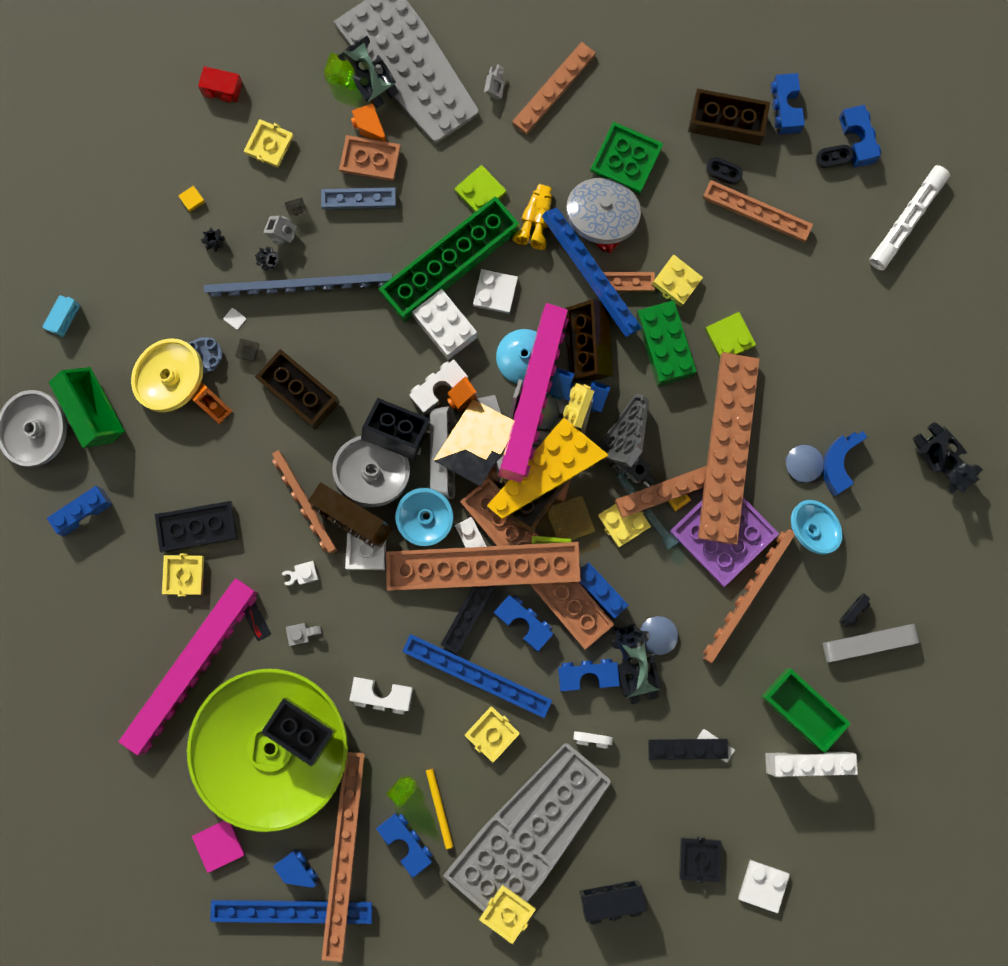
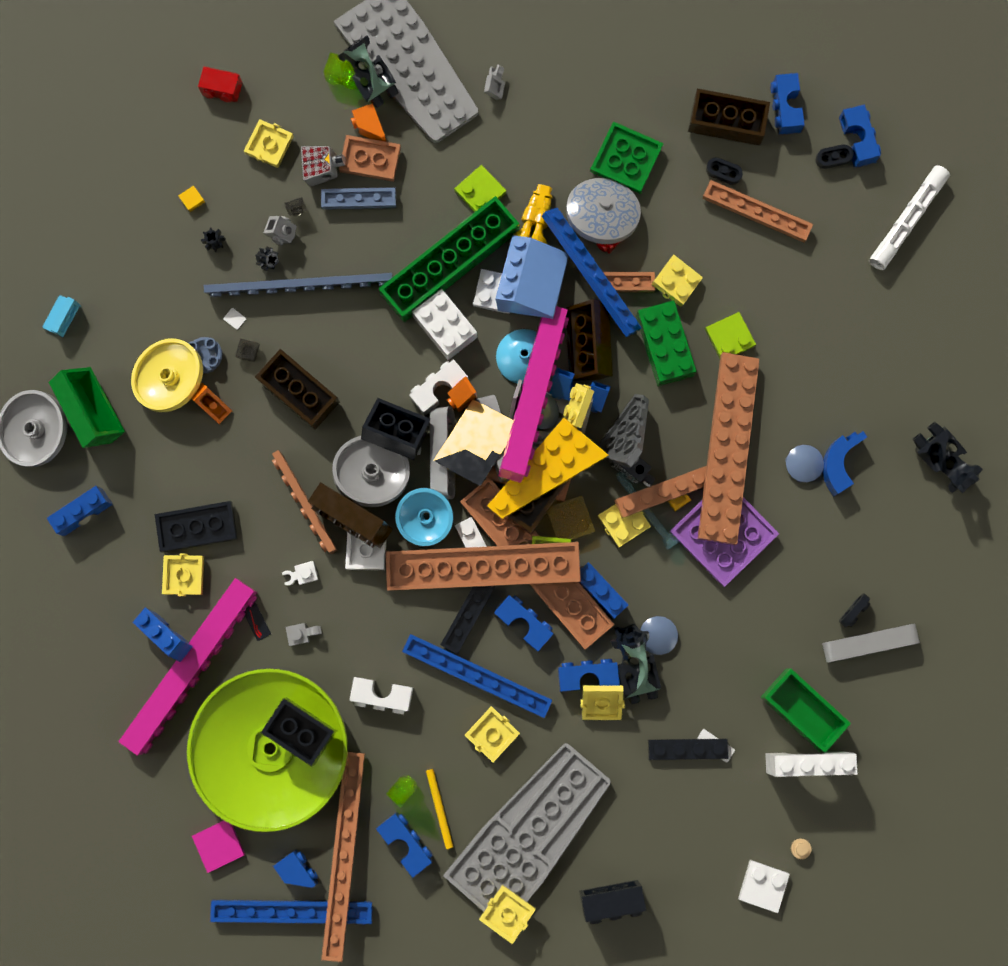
nougat plate [512,42,596,135] -> none
white plate [573,731,613,749] -> none
black plate [679,837,722,883] -> none
nougat plate [703,529,795,663] -> none
medium azure dish [791,500,842,555] -> none
none -> blue arch [132,607,193,662]
none -> light grey torso [301,146,346,187]
none -> medium blue slope [495,235,569,319]
none -> light yellow plate [580,686,625,720]
none -> tan plate [791,838,811,859]

